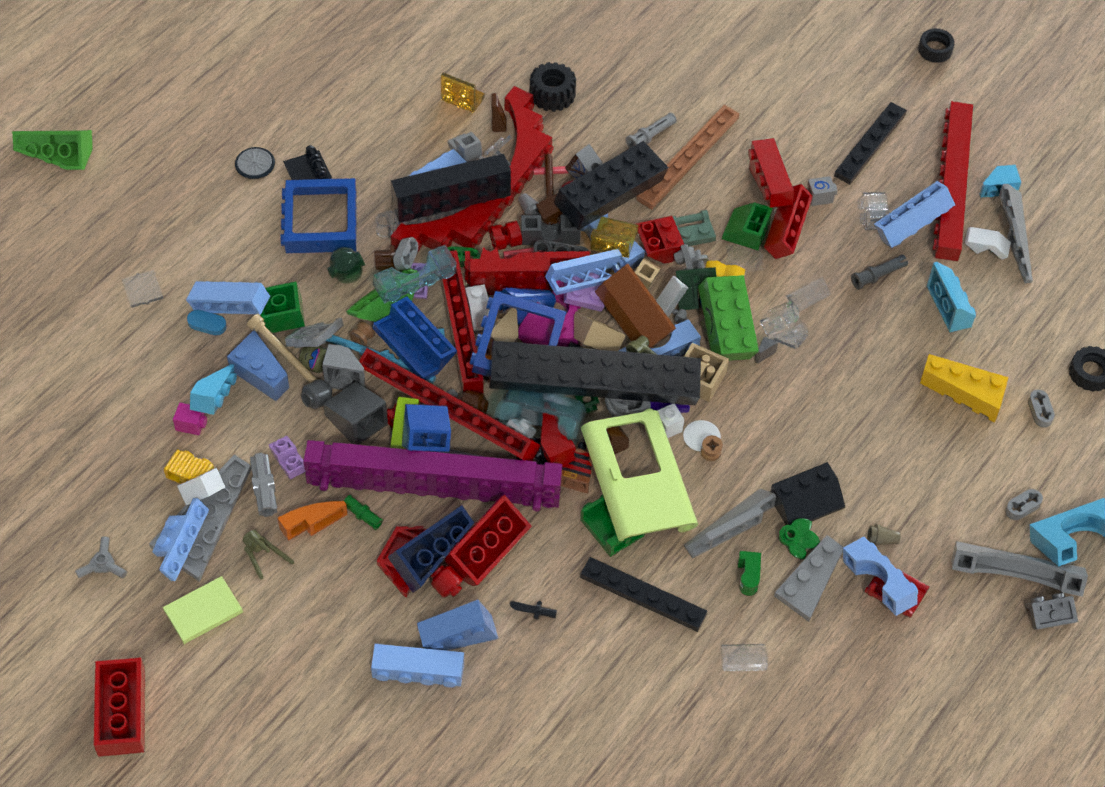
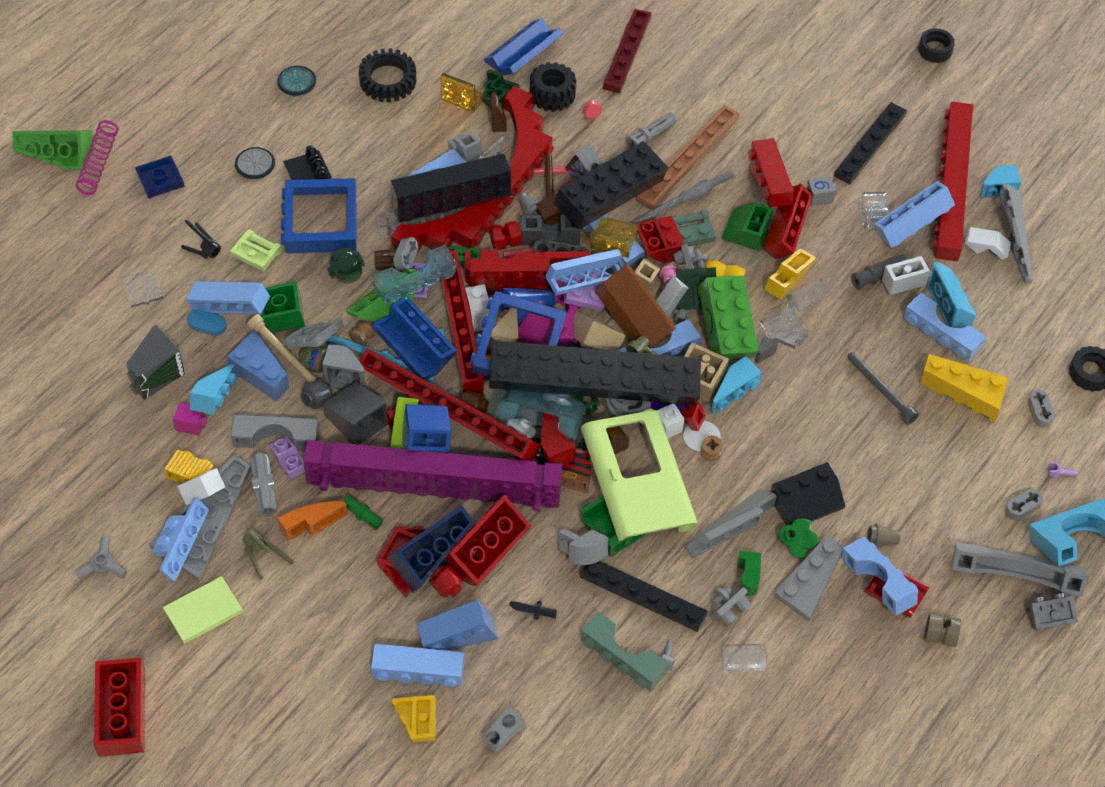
none -> dark pink piece [75,120,119,195]
none -> dark grey slope [126,325,185,400]
none -> clear blue tile [135,155,185,199]
none -> black plant [181,220,221,259]
none -> yellowish green plate [230,229,283,272]
none -> light grey arch [231,414,319,451]
none -> clear light blue wheel [277,65,316,96]
none -> black tyre [359,48,417,102]
none -> yellow wing [392,695,436,742]
none -> dark green slope [482,69,520,110]
none -> light grey leg [482,707,526,753]
none -> slope [483,18,563,76]
none -> light grey brick [559,529,608,565]
none -> sand green arch [581,612,669,692]
none -> coral tile [582,100,602,119]
none -> dark red tile [603,9,652,93]
none -> light grey sword [629,171,735,227]
none -> bright pink brick [659,265,678,290]
none -> light grey hand [662,640,675,671]
none -> red tile [680,402,706,431]
none -> light grey hips [710,587,751,626]
none -> medium azure slope [711,356,762,414]
none -> yellow slope [764,248,816,300]
none -> dark grey piece [848,352,919,425]
none -> white brick [882,256,930,295]
none -> light blue arch [904,293,986,362]
none -> dark tan wheel [924,613,961,647]
none -> lavender hand [1048,462,1078,478]

